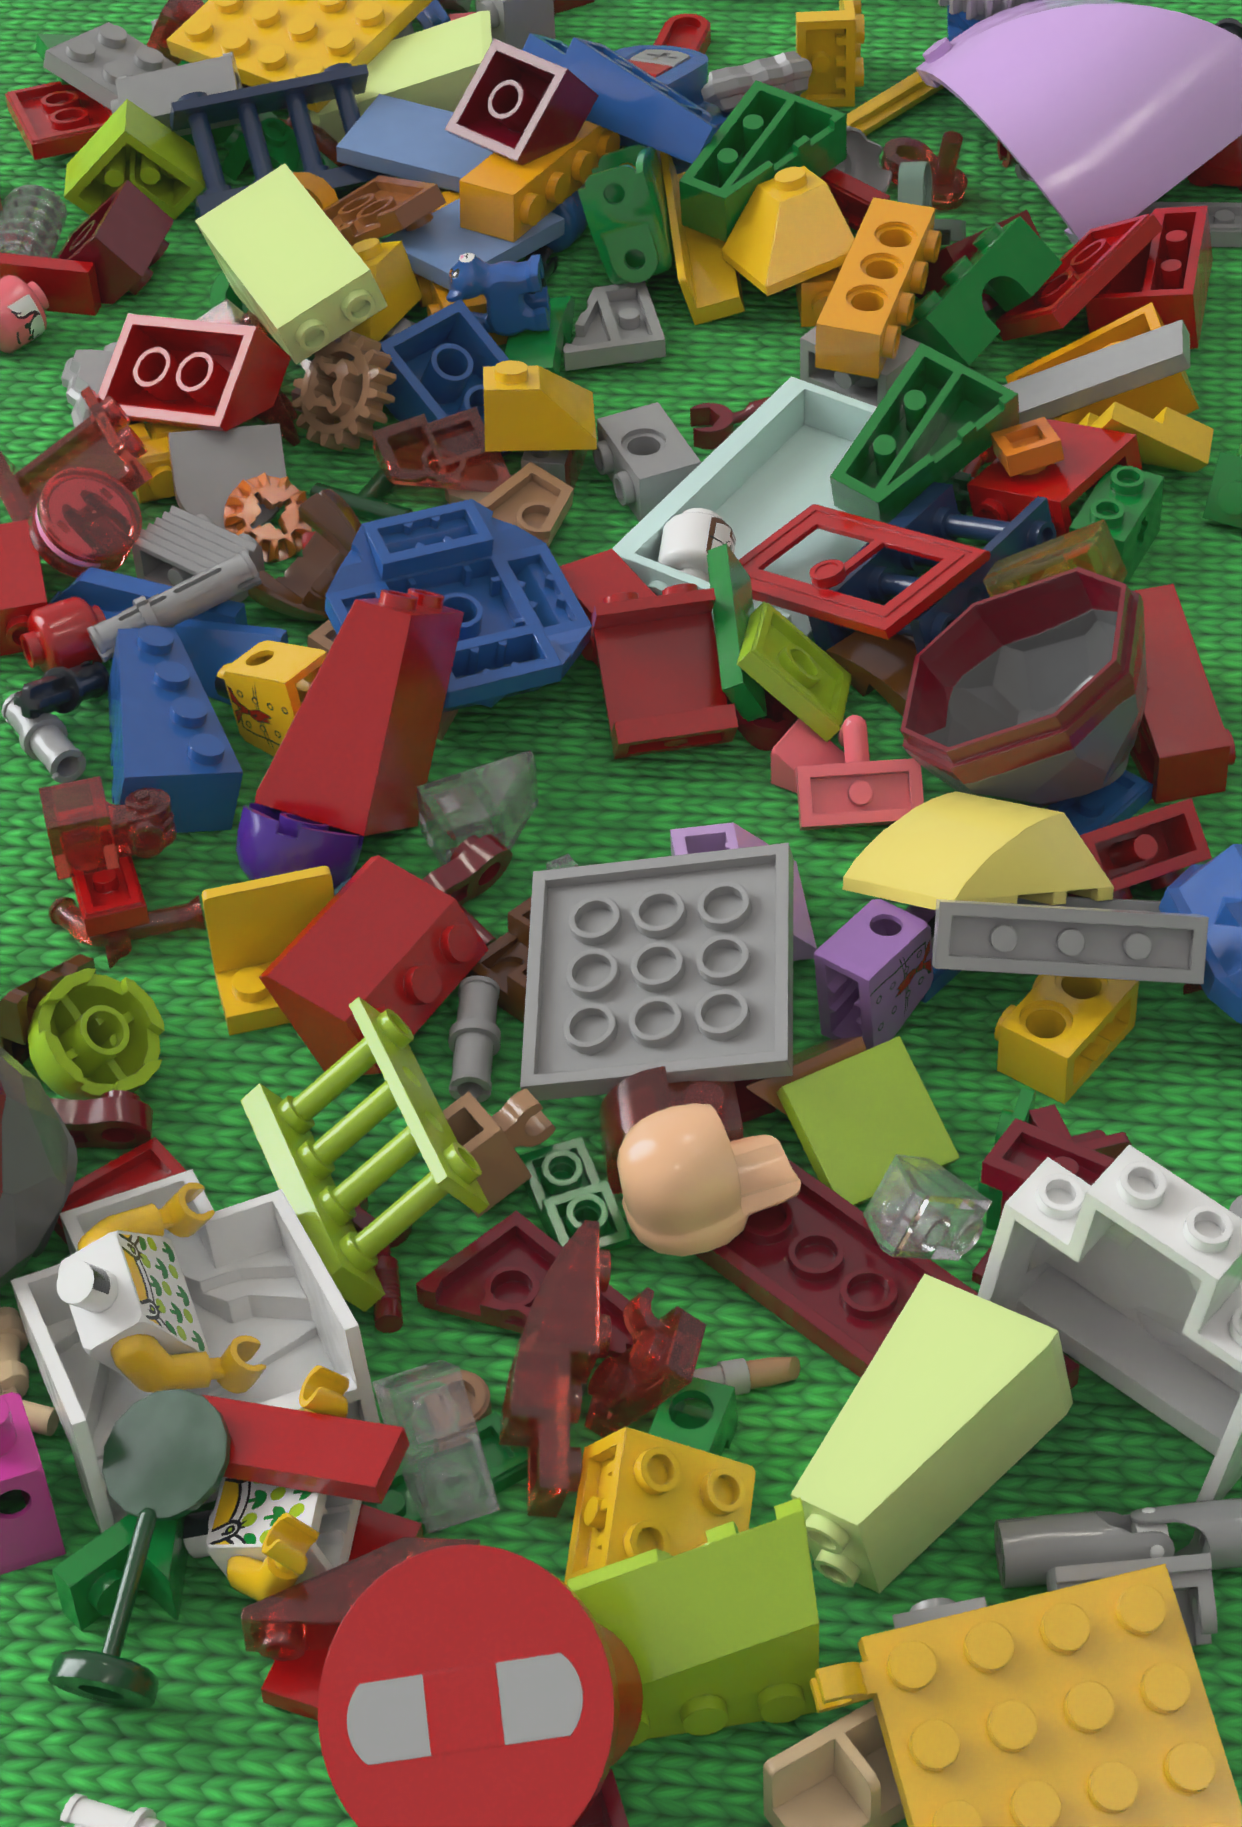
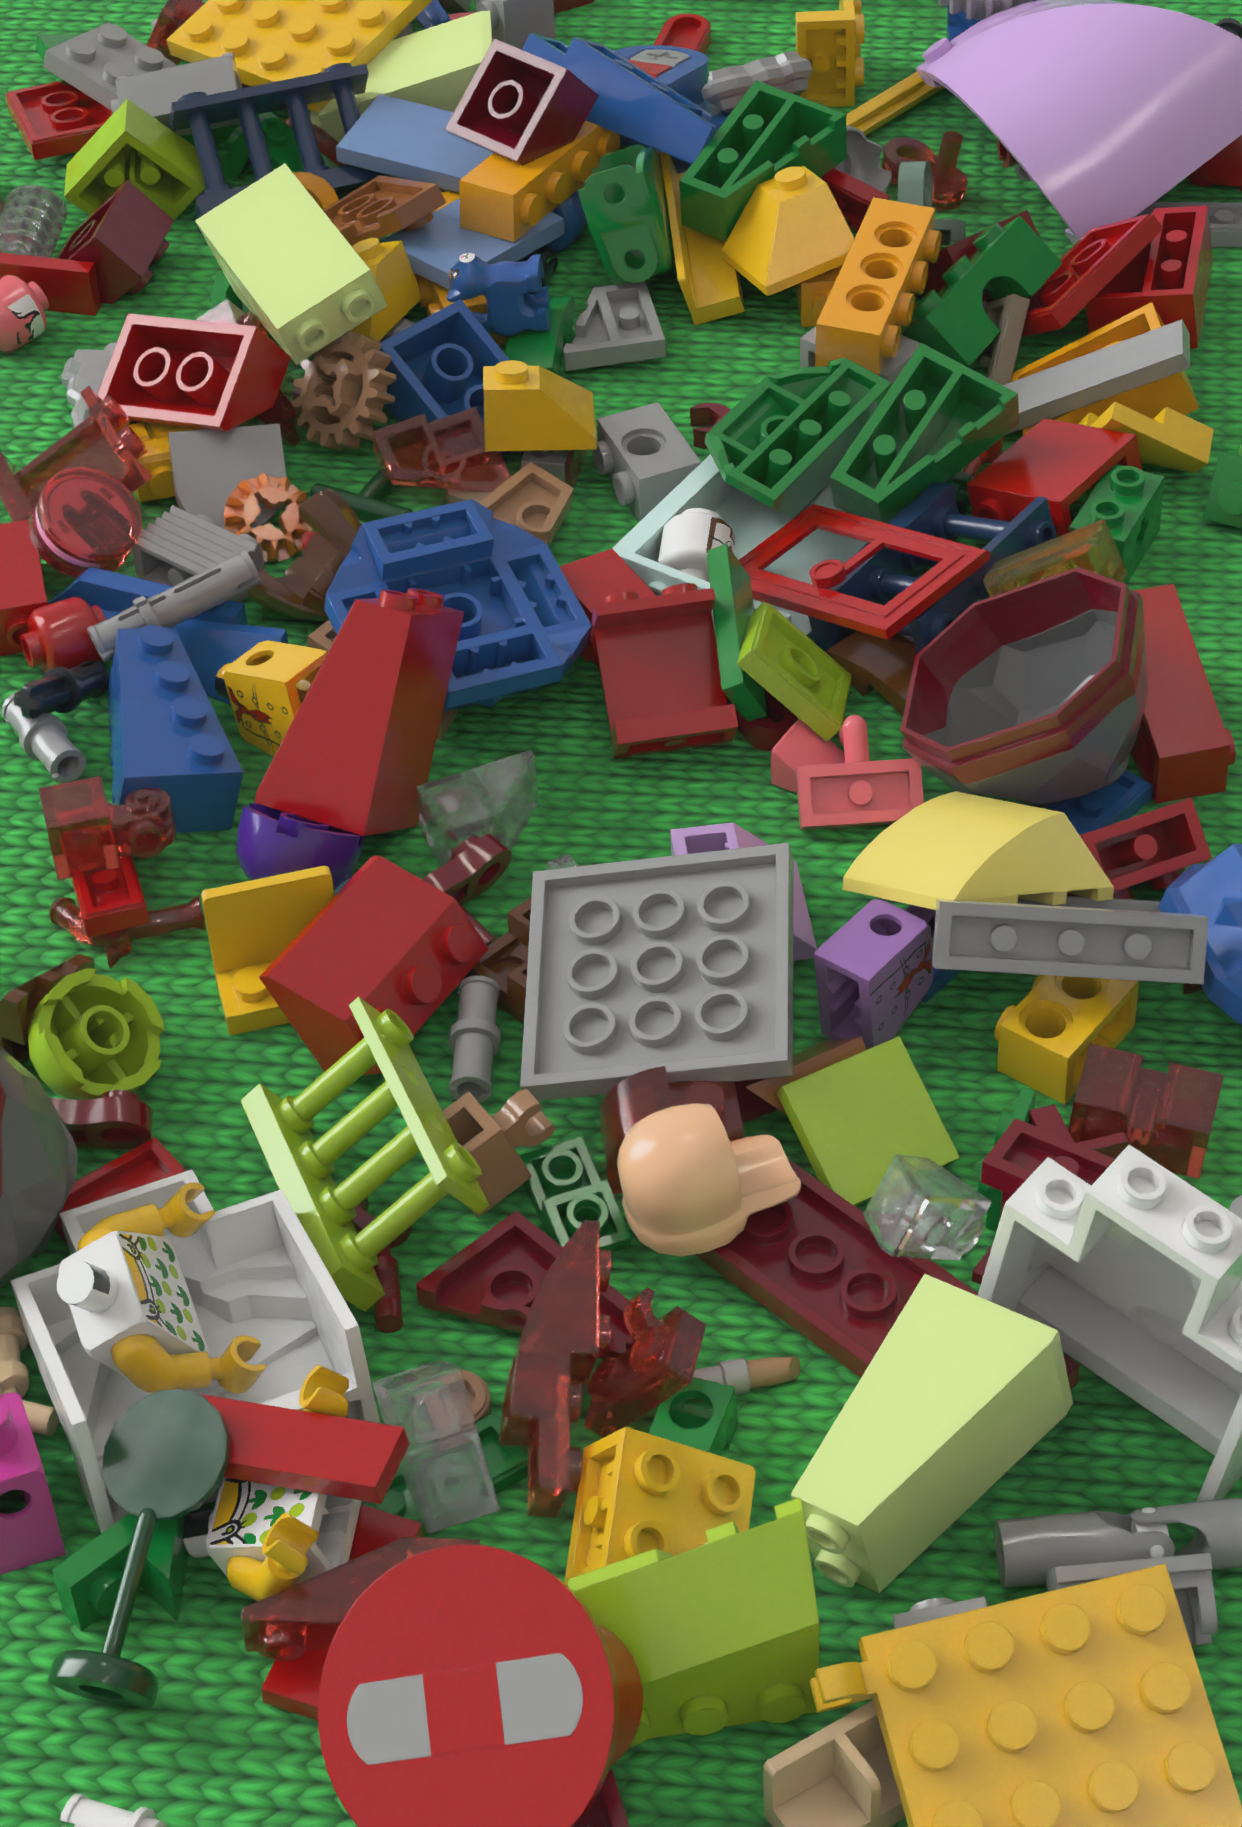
orange plate [990,417,1065,477] -> none
none -> green wedge [705,357,892,519]
none -> dark tan tile [978,294,1030,385]
none -> clear red brick [1068,1043,1224,1179]

